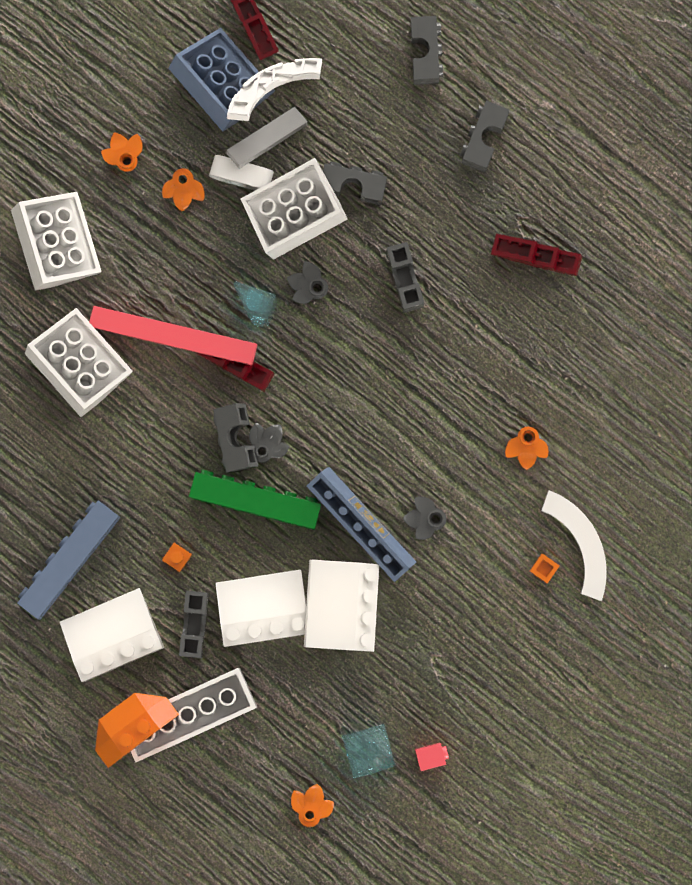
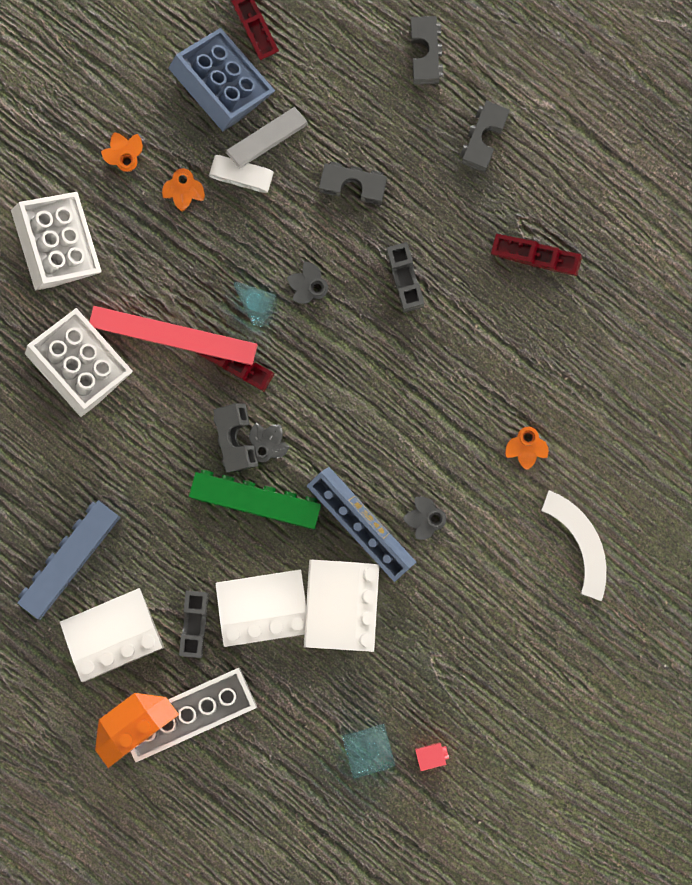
orange plate [162,543,192,572] -> none
white tile [227,58,322,121] -> none
white slope [241,158,347,260] -> none
orange plate [291,784,334,827] -> none
orange plate [529,554,560,584] -> none

